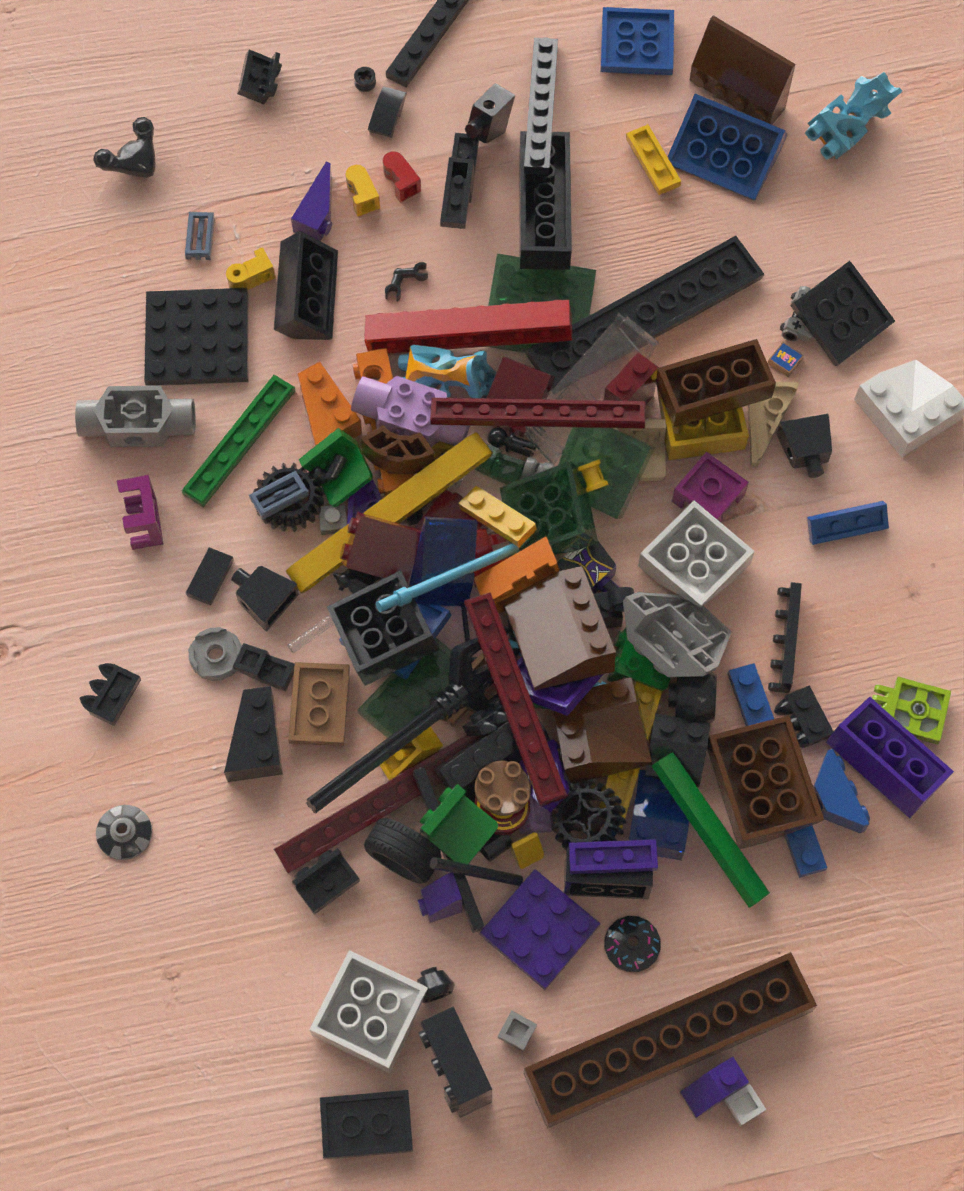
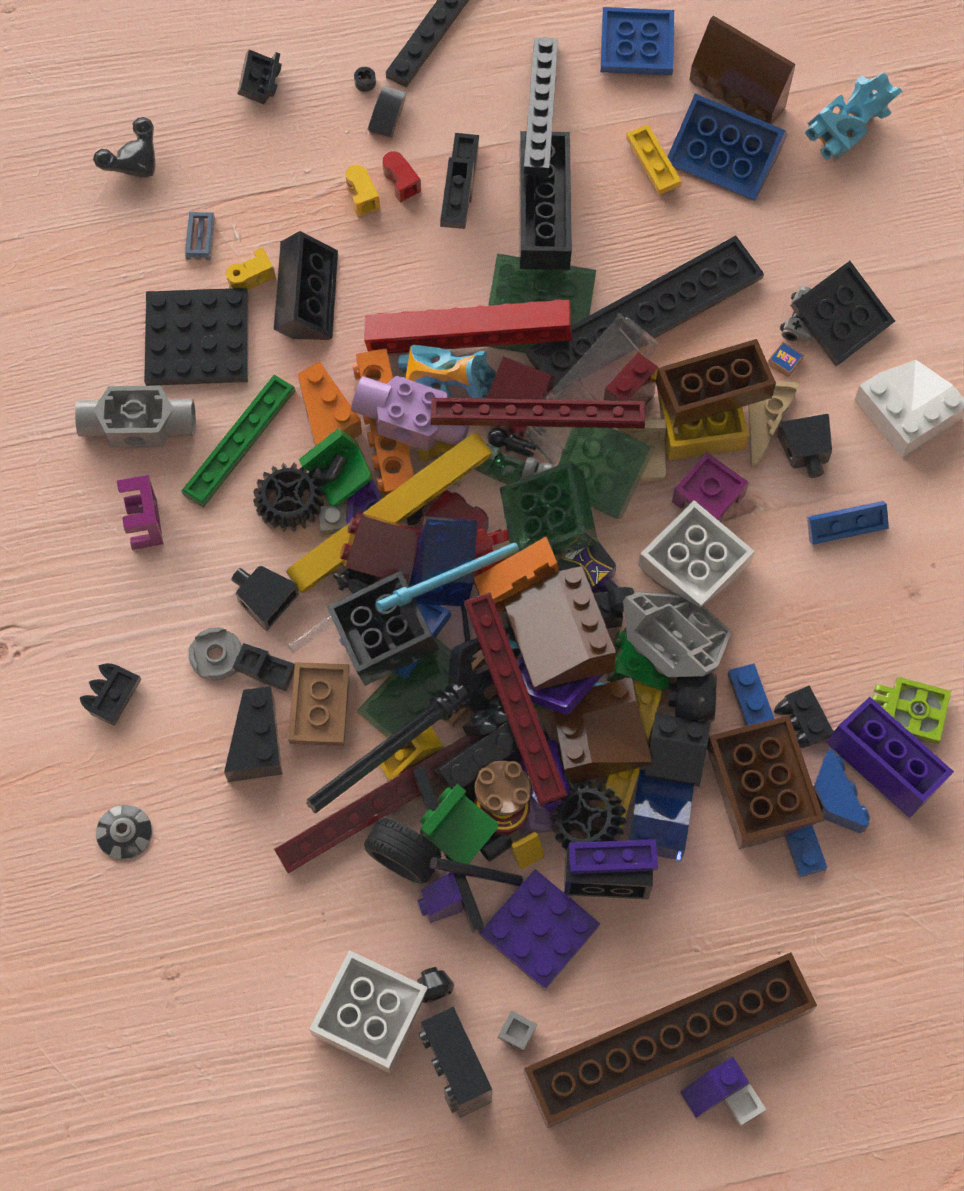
black tile [186,547,234,605] -> none
sand blue tile [249,471,309,520] -> none
dark purple slope [291,161,332,241] -> none
black bracket [292,848,360,915] -> none
black plate [320,1090,413,1160] -> none
reddish brown brick [361,425,435,474] -> none
black arm [385,262,428,302] -> none
yellow plate [458,485,537,548] -> none
black torso [465,83,515,144] -> none
yellow bush [577,459,608,492] -> none
black dish [604,916,661,972] -> none
green tile [652,752,770,908] -> none
black hinge [768,582,802,693] -> none

